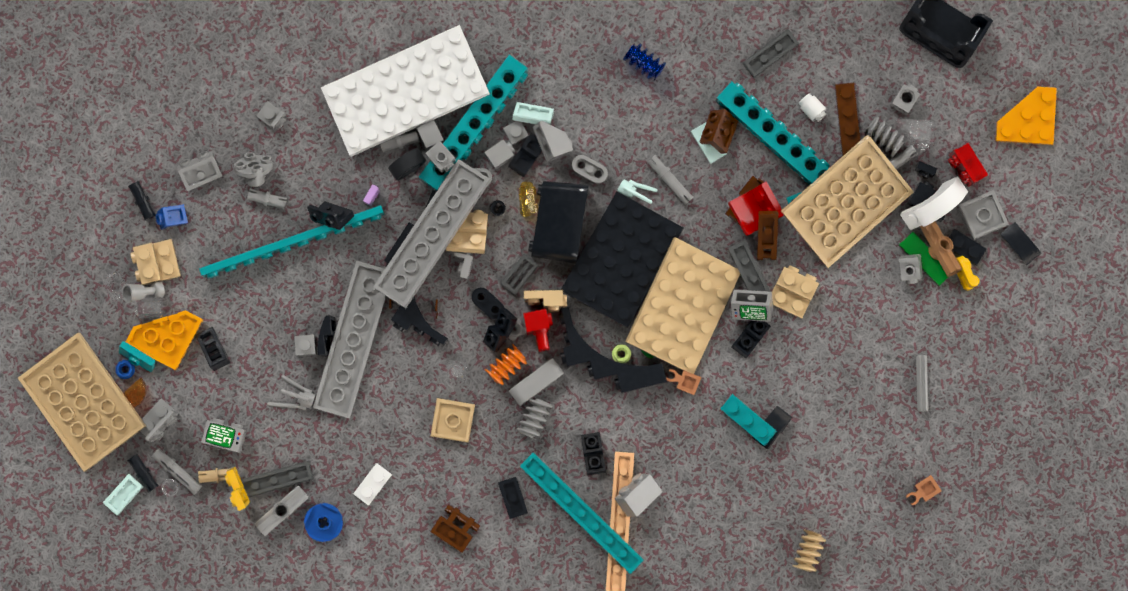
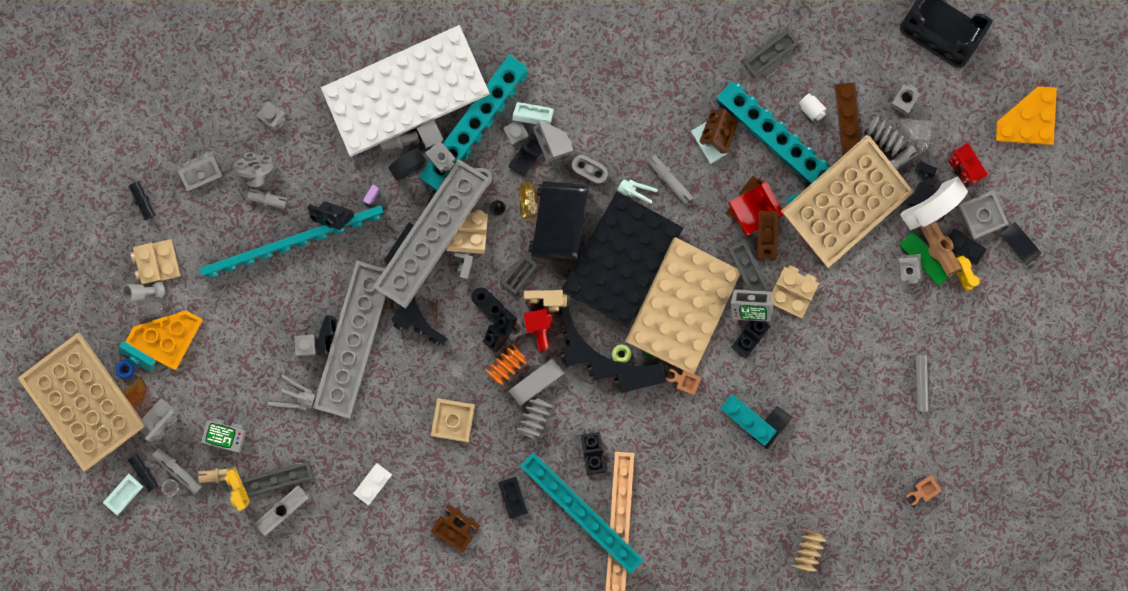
blue bracket [156,204,188,230] -> none
black slope [195,327,231,371] -> none
blue plate [304,503,343,542] -> none
light grey brick [484,139,515,170] -> none
brick [614,473,662,517] -> none
clear blue piece [623,43,666,82] -> none

